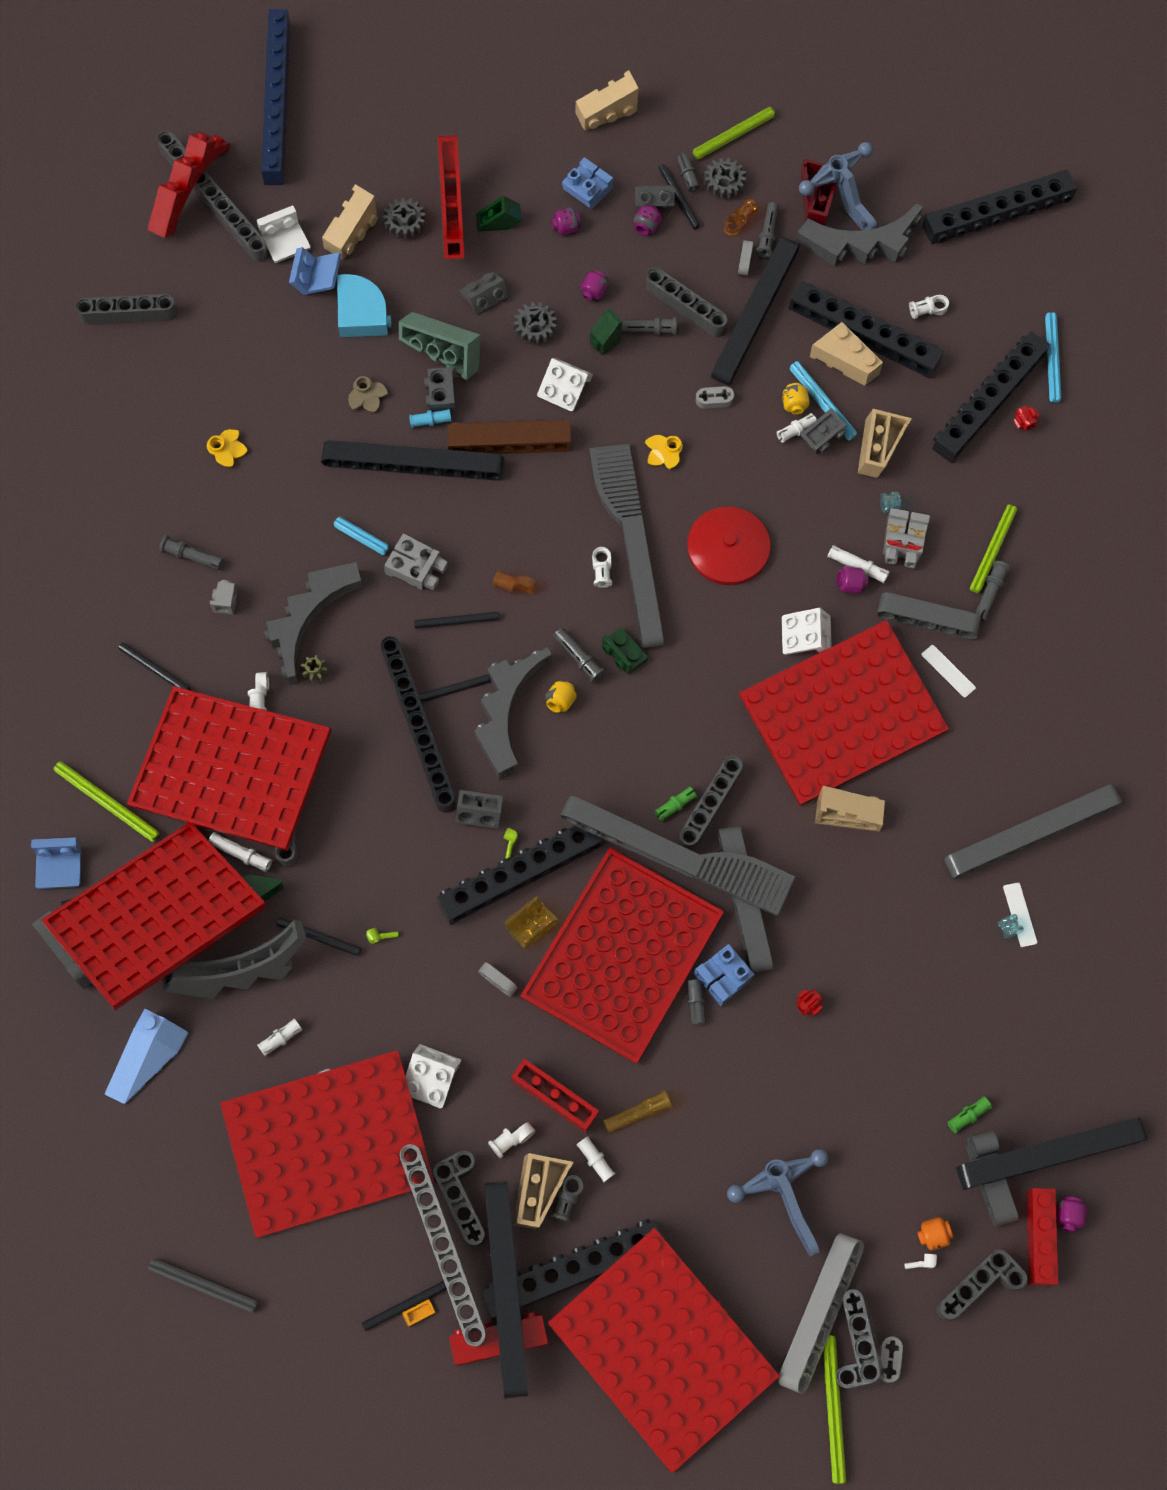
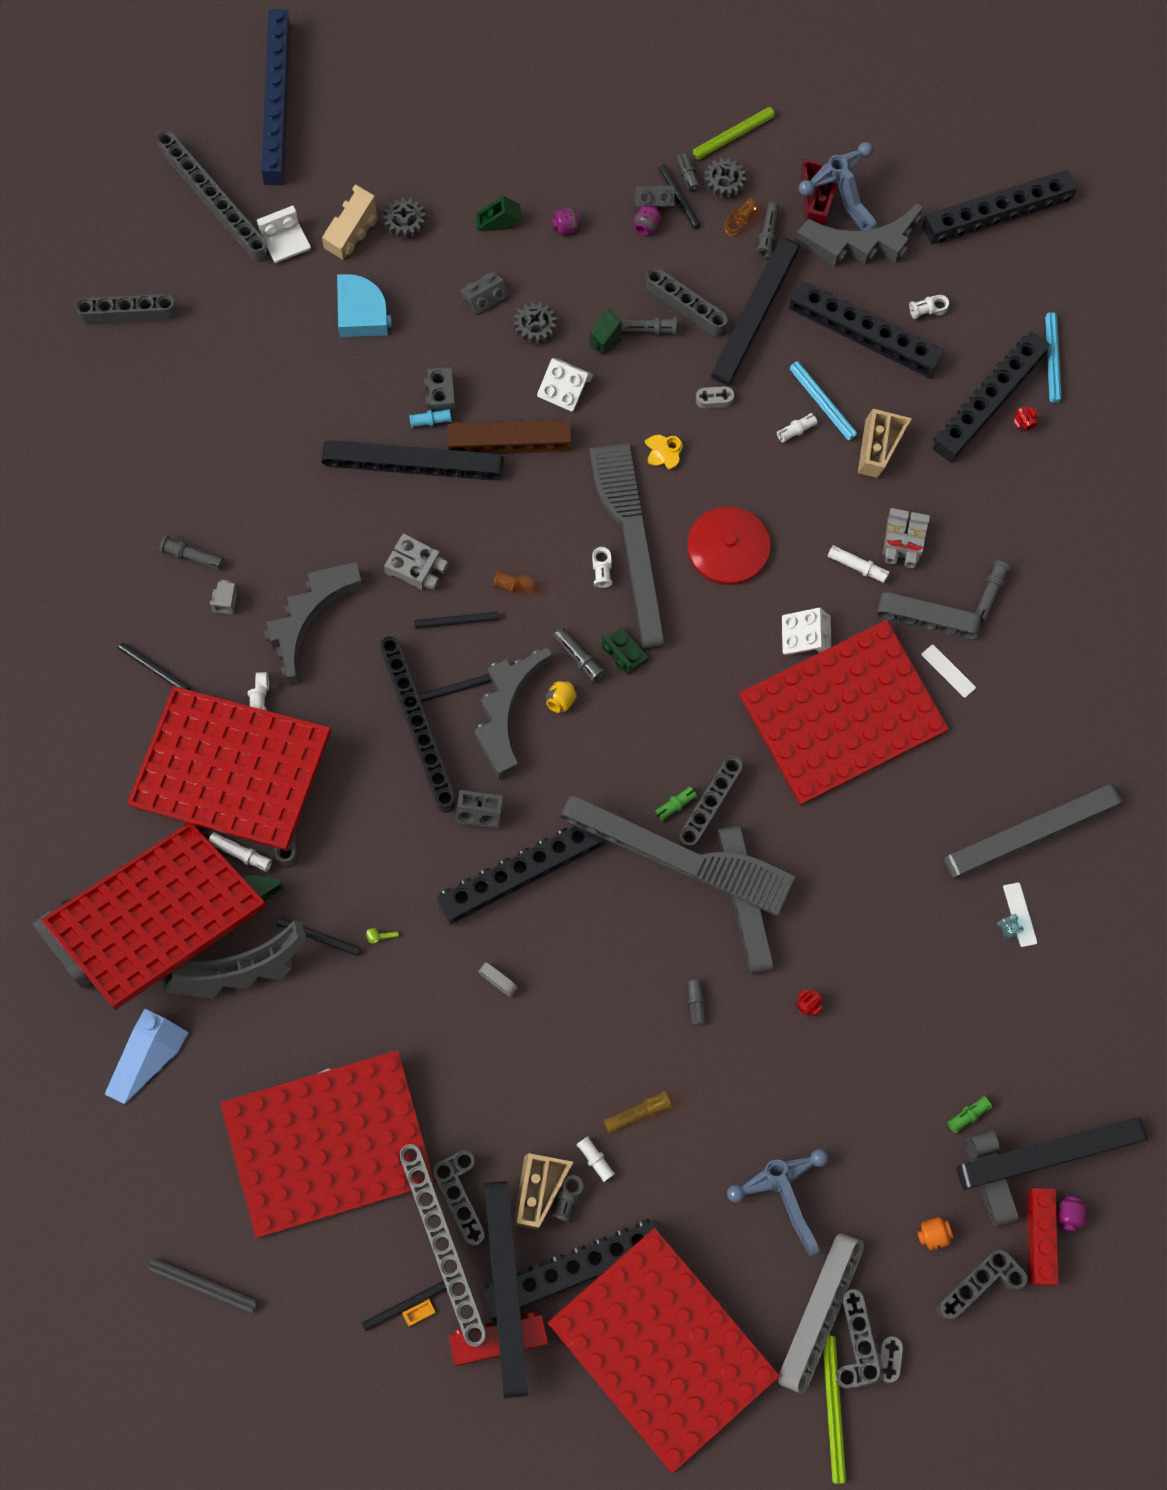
medium blue bracket [31,838,82,889] -> none
lime axle [54,761,159,842] -> none
red arch [147,132,230,238] -> none
yellow plate [207,429,248,467] -> none
white pin [257,1019,302,1057] -> none
medium blue bracket [289,247,341,295] -> none
olive gear [301,655,328,683] -> none
medium azure axle [334,517,389,555] -> none
dark tan plate [348,376,388,413] -> none
sand green wedge [399,312,480,380] -> none
white bracket [405,1044,461,1108] -> none
red arch [438,135,464,259] -> none
white connector [488,1122,536,1159] -> none
lime hand [504,828,518,859] -> none
clear yellow bracket [504,896,559,949] -> none
red brick [511,1058,599,1134] -> none
red plate [520,847,724,1065] -> none
medium blue hips [562,157,613,209] -> none
tan wedge [575,70,638,131] -> none
magenta head [580,270,609,302] -> none
medium blue hips [694,944,755,1006] -> none
light grey beam [738,240,753,276] -> none
yellow head [782,383,809,415] -> none
dark grey bracket [800,408,847,454] -> none
tan wedge [810,322,883,386] -> none
tan wedge [815,786,885,832] -> none
magenta head [836,566,868,594] -> none
clear light blue wheel [880,491,901,513] -> none
white hand [904,1254,937,1269] -> none
lime axle [970,504,1017,593] -> none

